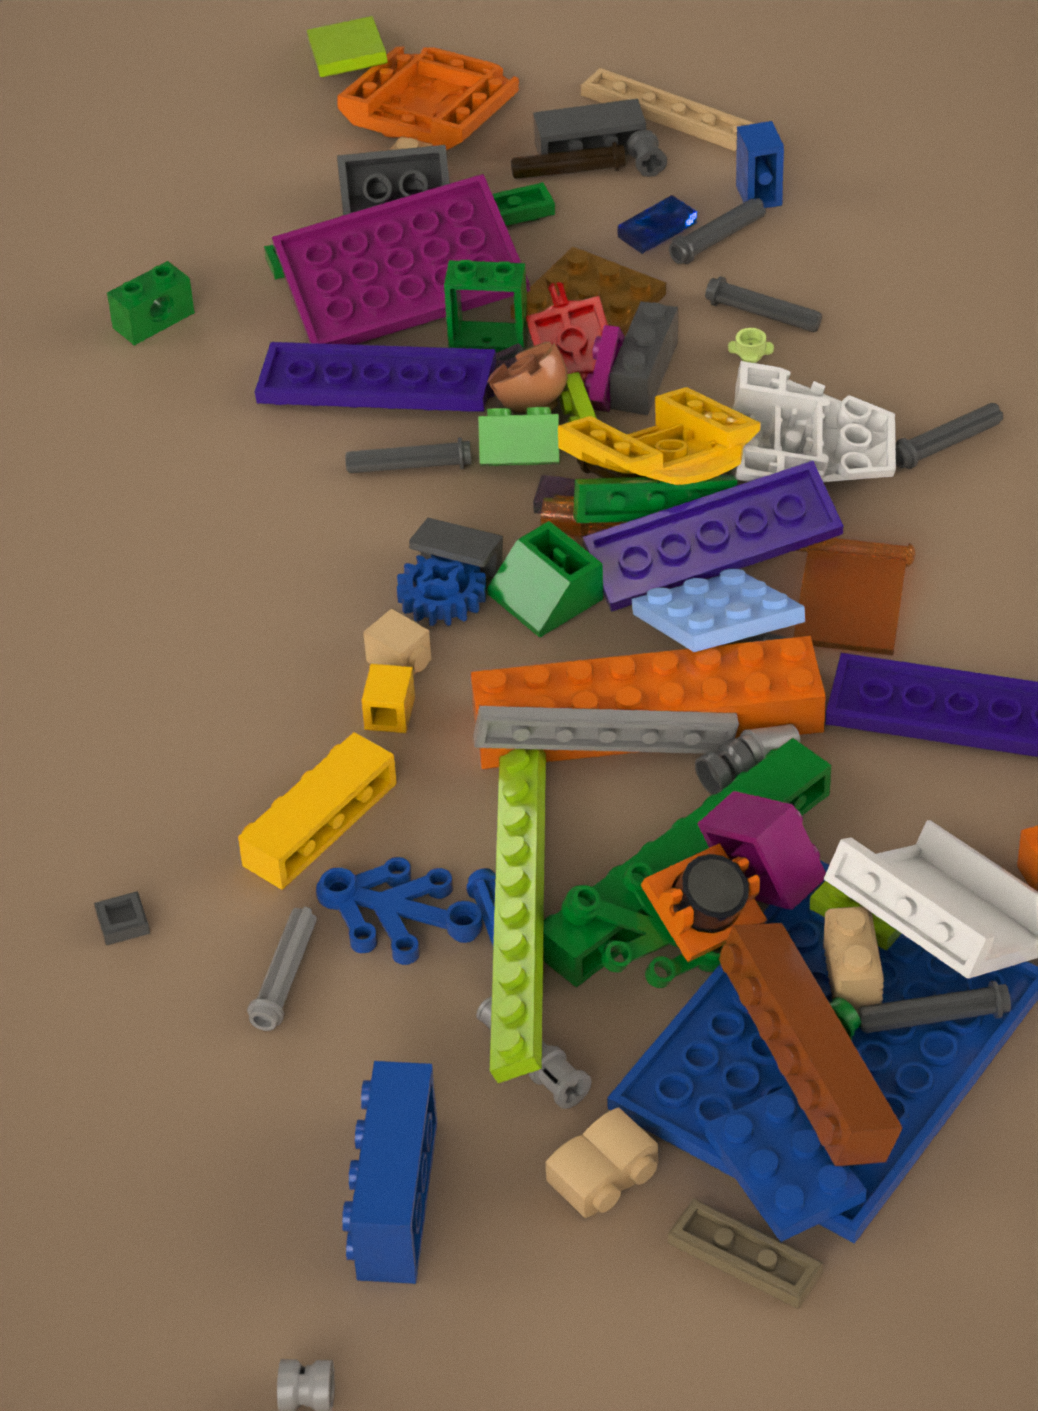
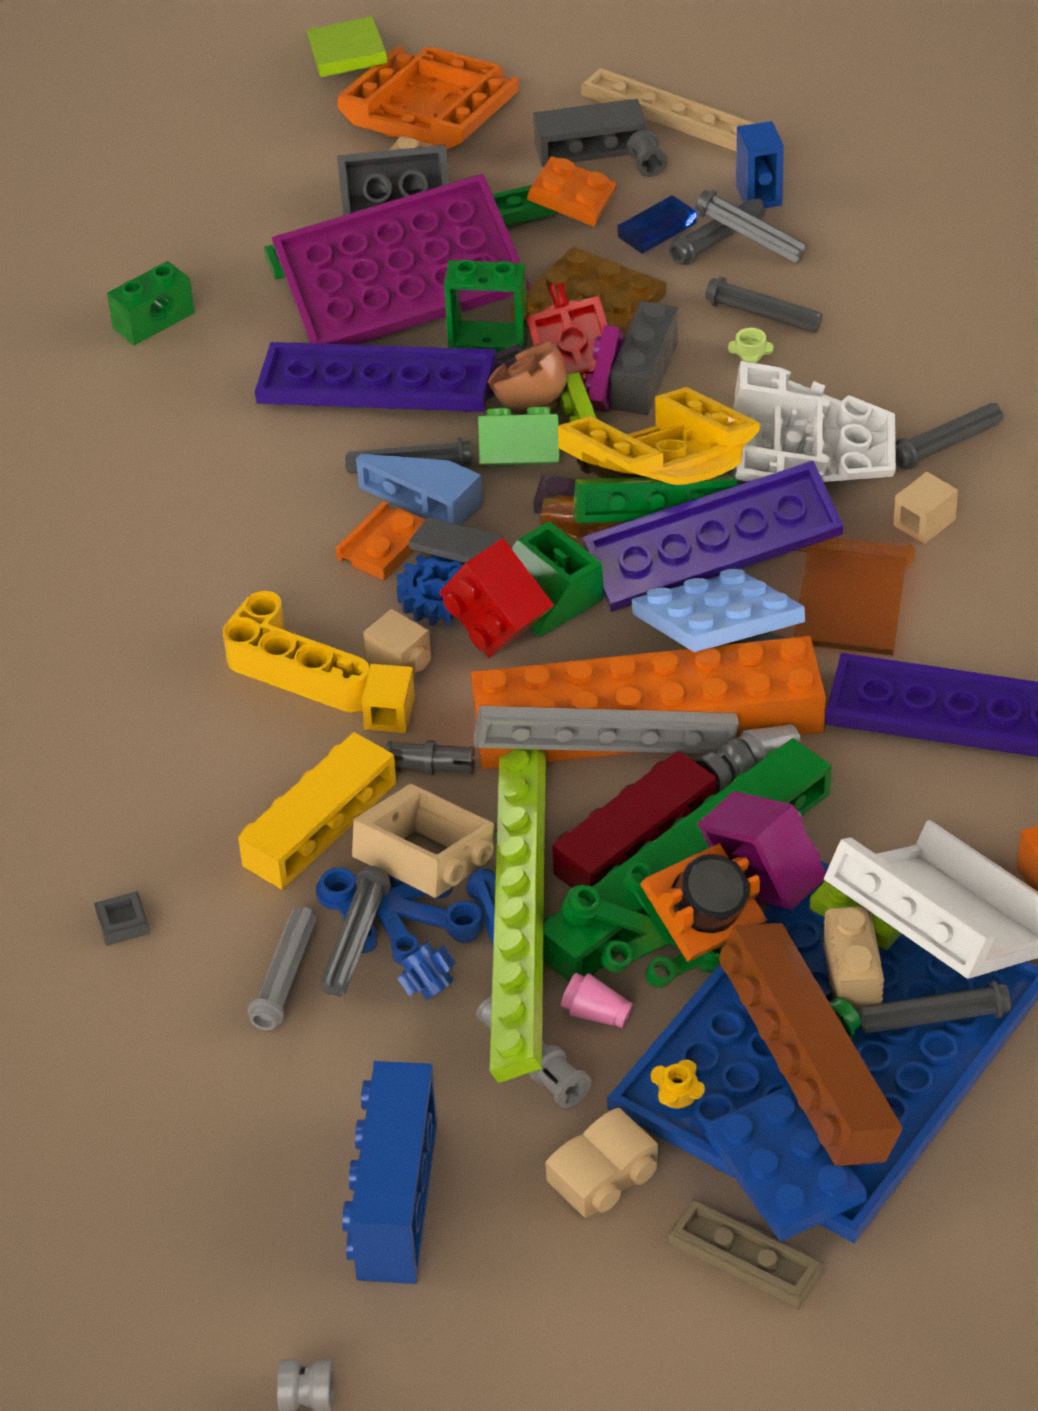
dark brown axle [511,142,626,179] -> none
none -> yellow beam [222,591,369,713]
none -> dark grey axle [321,866,391,997]
none -> orange plate [336,501,426,581]
none -> tan window [352,783,494,898]
none -> medium blue slope [356,454,483,525]
none -> dark grey pin [386,740,475,775]
none -> blue gear [397,941,456,999]
none -> red brick [439,538,554,659]
none -> orange plate [527,156,618,227]
none -> dark red brick [552,750,717,888]
none -> bright pink cone [561,973,634,1029]
none -> yellow plate [651,1060,705,1108]
none -> axle [695,189,806,263]
none -> tan brick [893,472,958,544]

